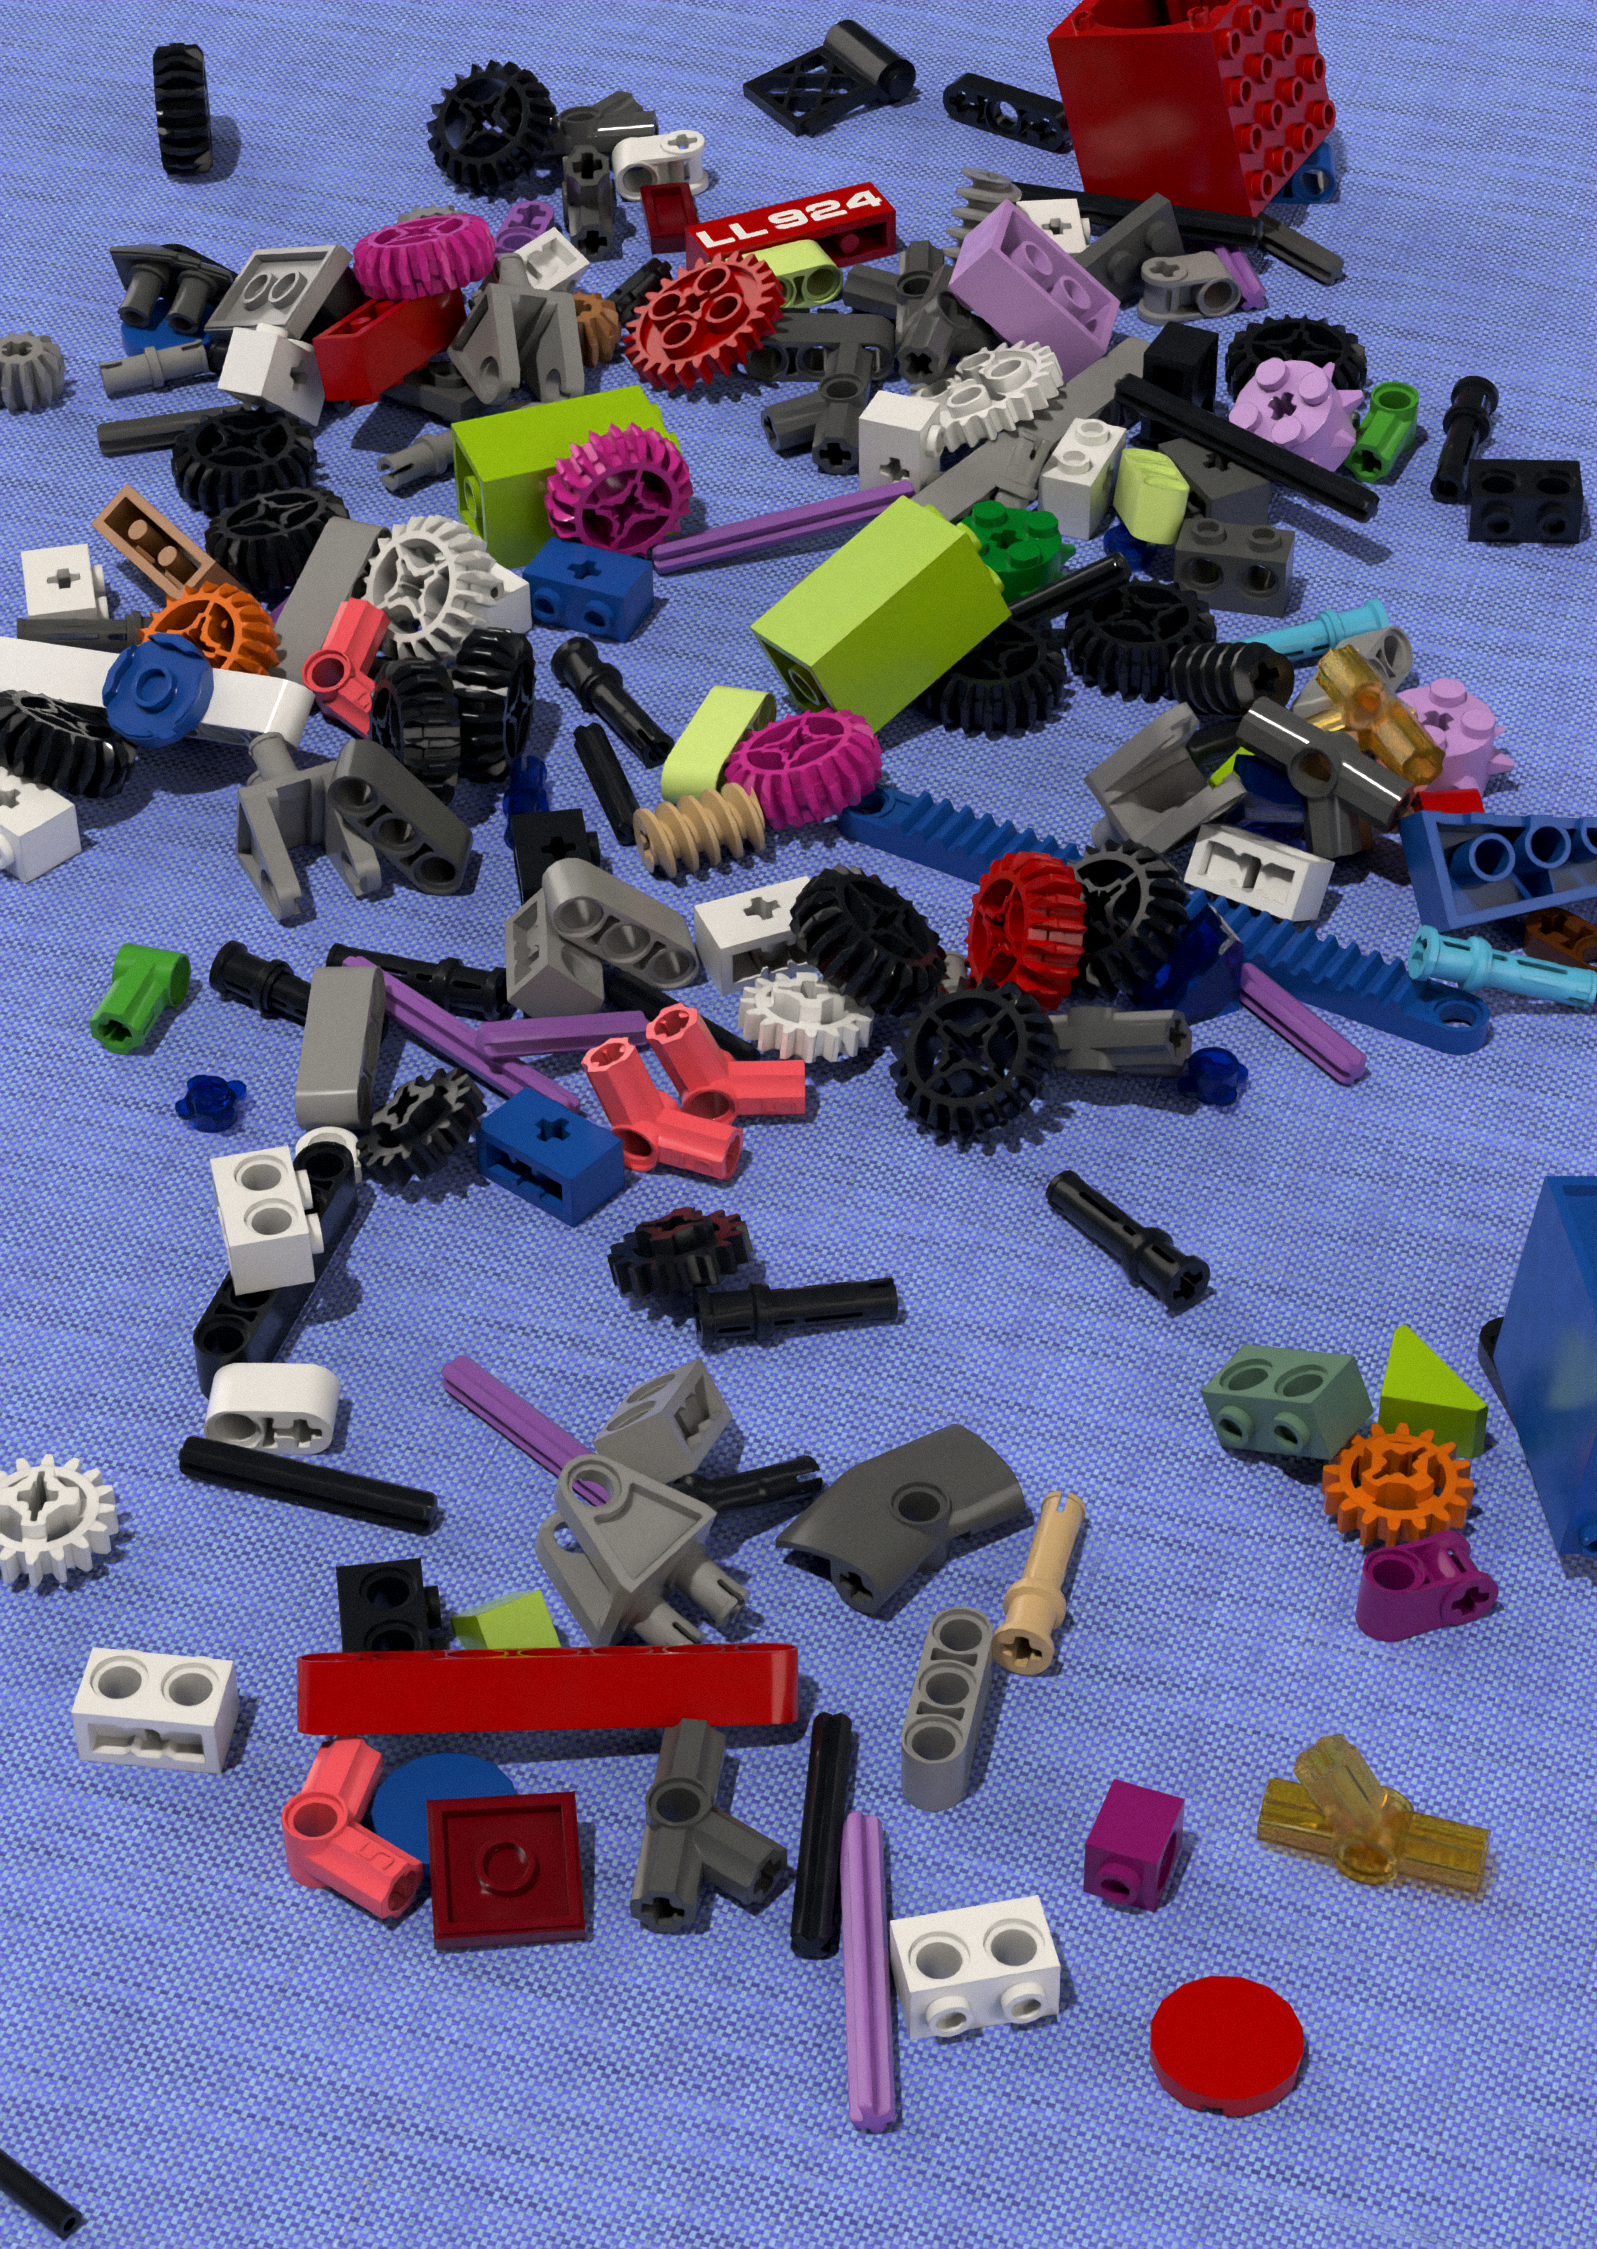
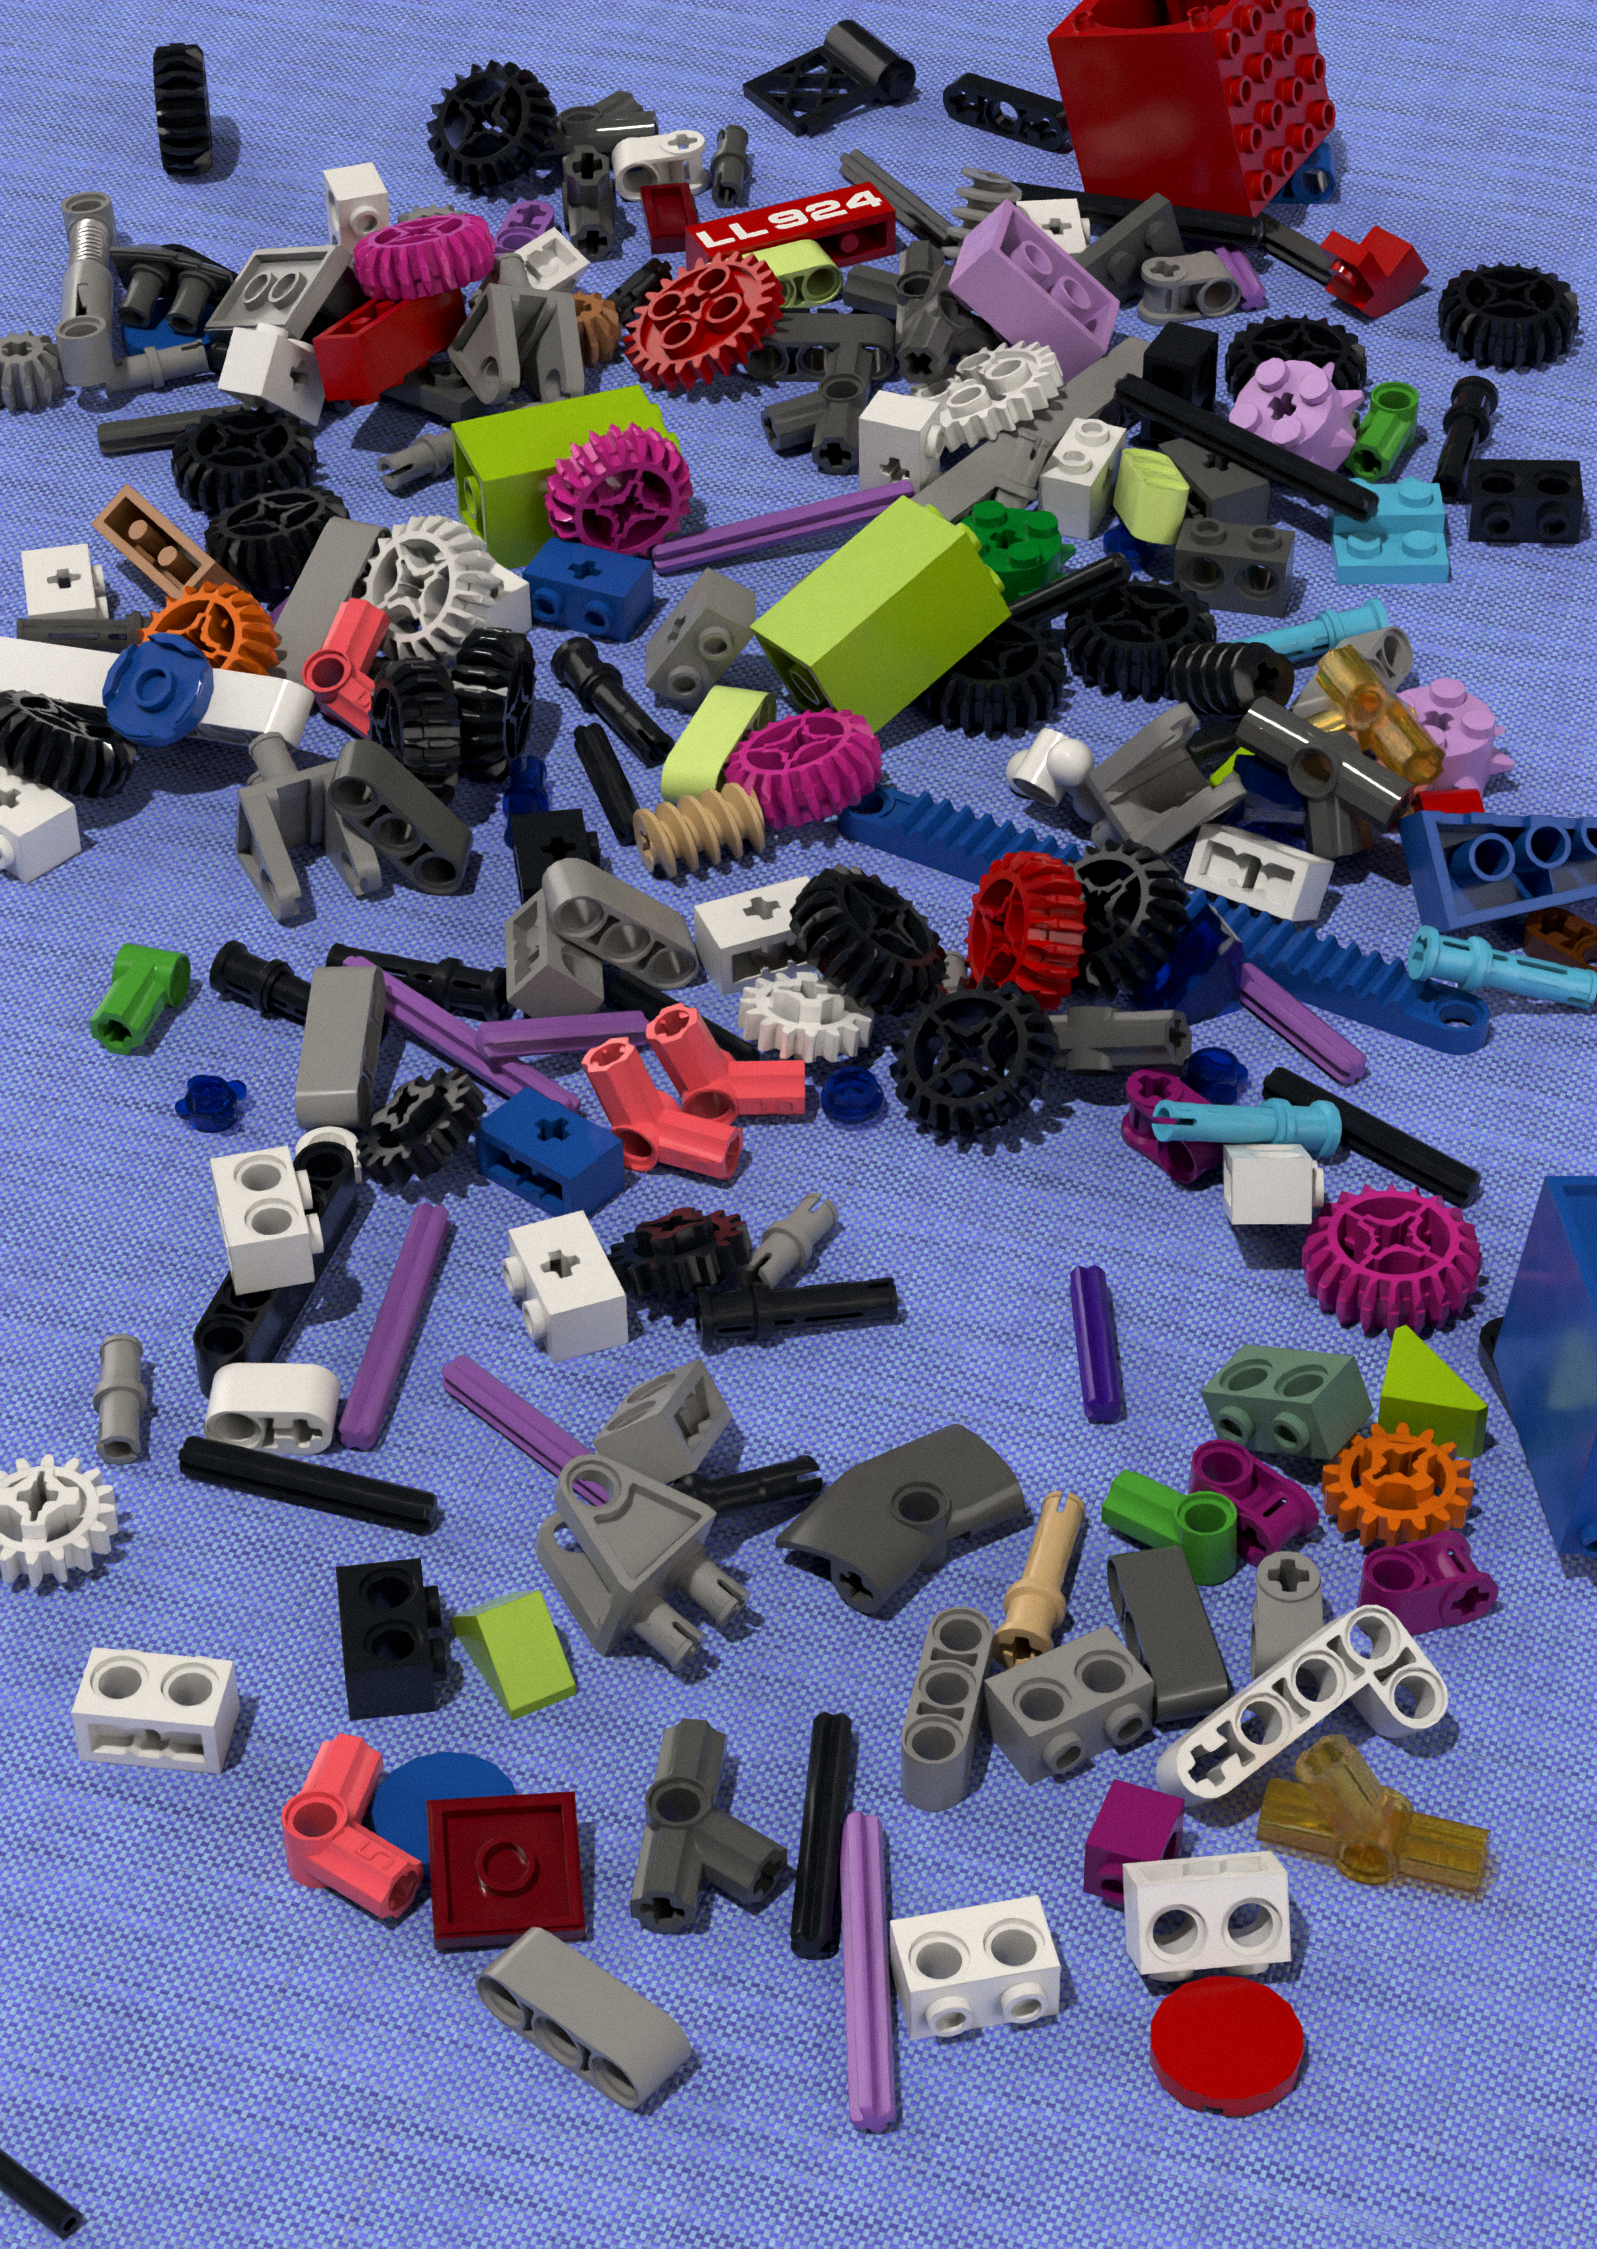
red beam [297,1643,799,1735] -> none
black pin [1045,1170,1210,1311] -> none
none -> light grey piece [54,191,120,387]
none -> light grey pin [93,1334,147,1465]
none -> white brick [323,162,390,269]
none -> medium lavender axle [338,1202,450,1451]
none -> light grey beam [475,1927,692,2110]
none -> white brick [501,1210,629,1363]
none -> light grey brick [645,567,756,711]
none -> dark grey pin [710,125,750,208]
none -> light grey pin [735,1193,838,1290]
none -> clear blue plate [821,1067,884,1125]
none -> black axle [840,149,958,258]
none -> light grey brick [983,1625,1154,1786]
none -> white piece [1006,728,1106,824]
none -> dark purple axle [1069,1265,1122,1423]
none -> bright green piece [1101,1469,1237,1585]
none -> dark grey beam [1107,1545,1228,1724]
none -> magenta piece [1120,1067,1237,1184]
none -> white brick [1123,1851,1291,1982]
none -> medium azure pin [1152,1098,1342,1158]
none -> white beam [1155,1605,1448,1807]
none -> magenta piece [1188,1439,1319,1567]
none -> white brick [1223,1144,1324,1225]
none -> light grey piece [1251,1551,1326,1687]
none -> black axle [1261,1067,1481,1205]
none -> dark pink gear [1301,1182,1482,1338]
none -> red brick [1320,225,1429,318]
none -> medium azure plate [1327,477,1449,585]
none -> black gear [1438,262,1580,371]

